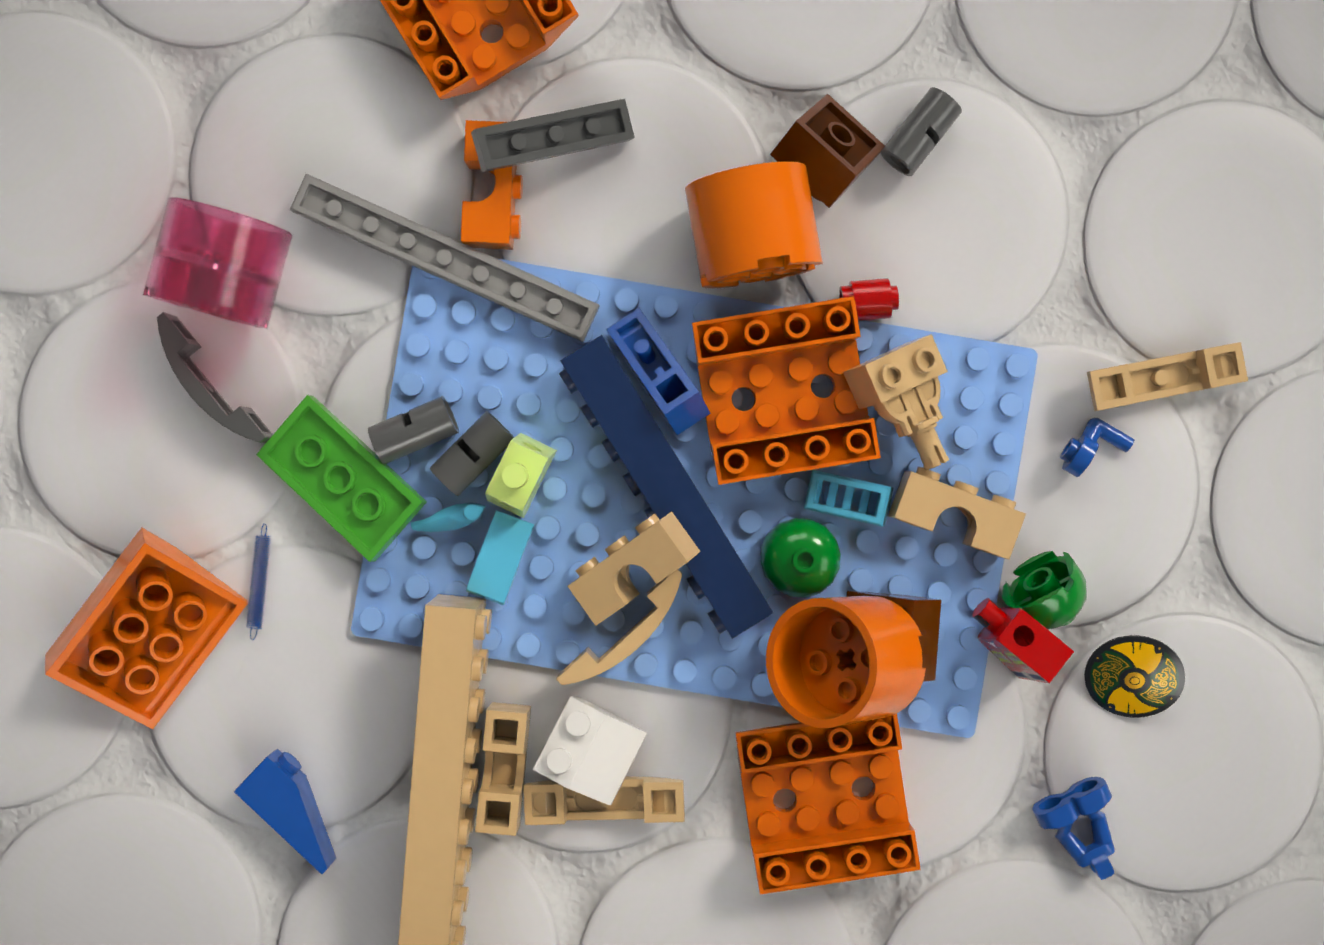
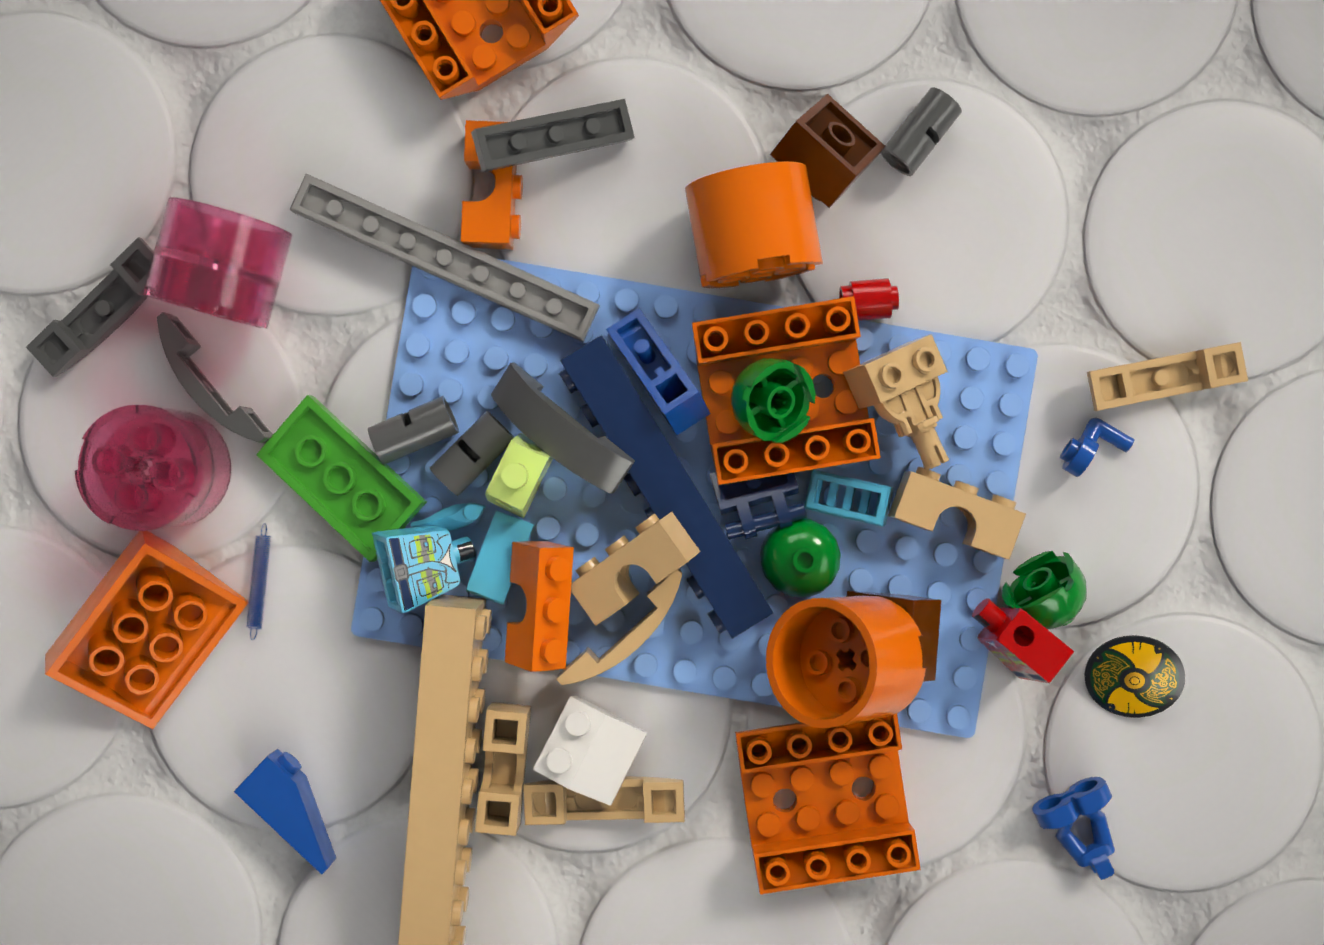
none -> dark grey slope [26,237,169,377]
none -> clear pink brick [74,405,231,531]
none -> torso [372,526,475,613]
none -> dark grey slope [491,362,635,494]
none -> orange arch [505,541,574,672]
none -> dark blue plate [710,472,807,540]
none -> green cylinder [731,358,816,443]

